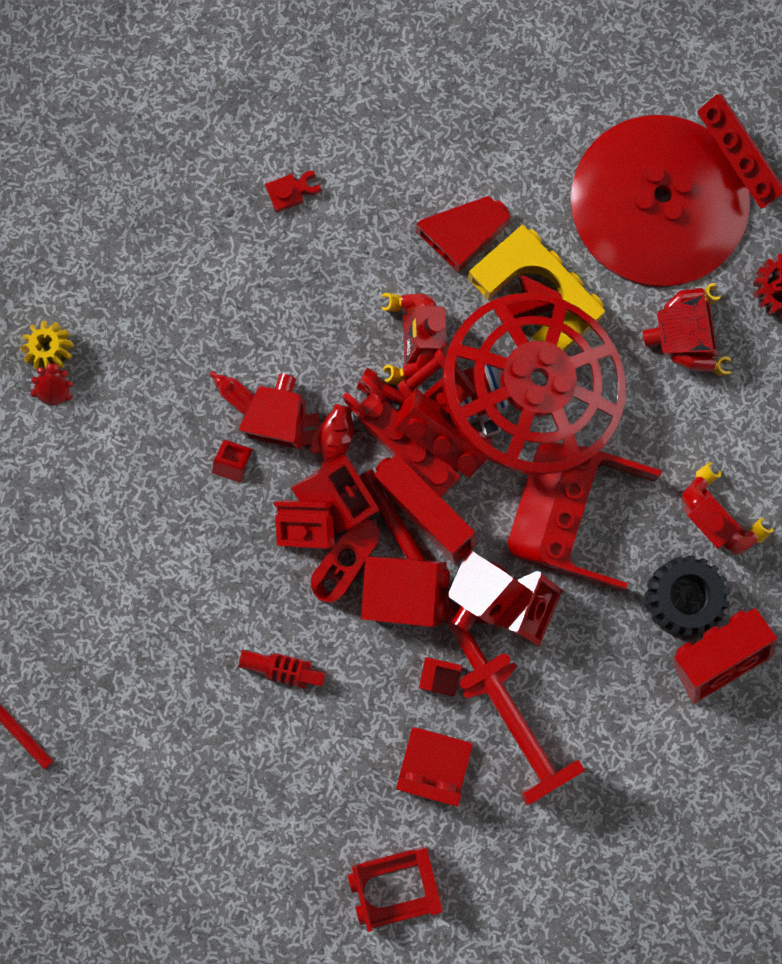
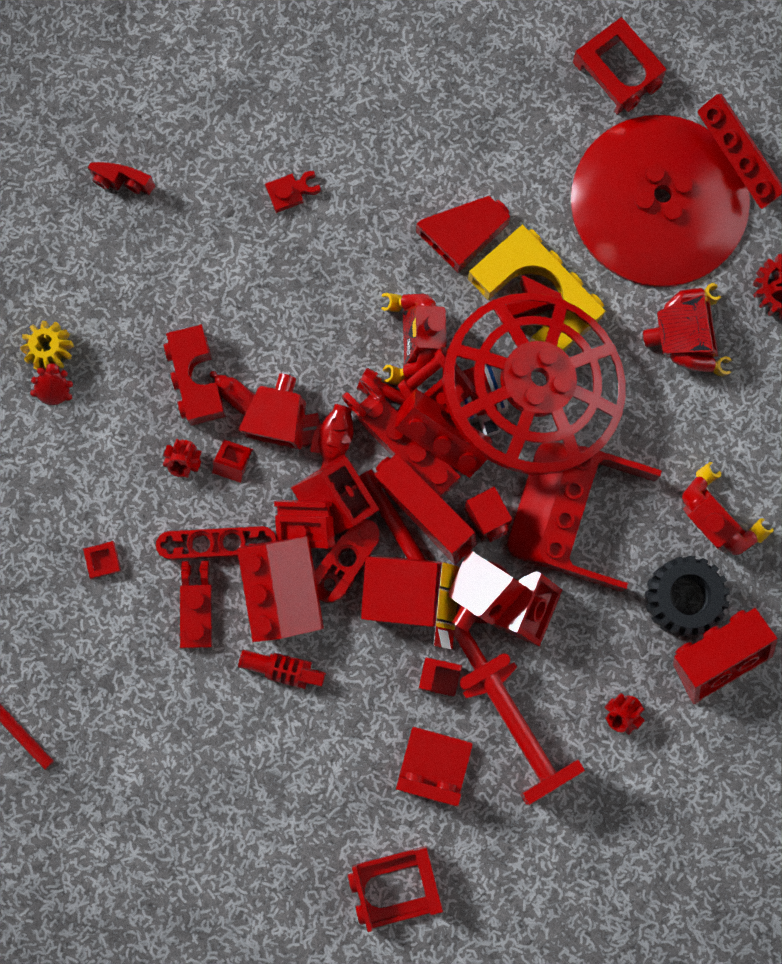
none -> red tile [83,541,122,579]
none -> red slope [87,162,155,195]
none -> red beam [156,526,277,560]
none -> red arch [163,324,226,426]
none -> red gear [163,439,202,478]
none -> red hinge [180,560,212,648]
none -> red slope [237,536,324,642]
none -> yellow sticker [434,562,460,649]
none -> red piece [464,486,513,543]
none -> red panel [573,17,667,115]
none -> red gear [605,693,645,735]

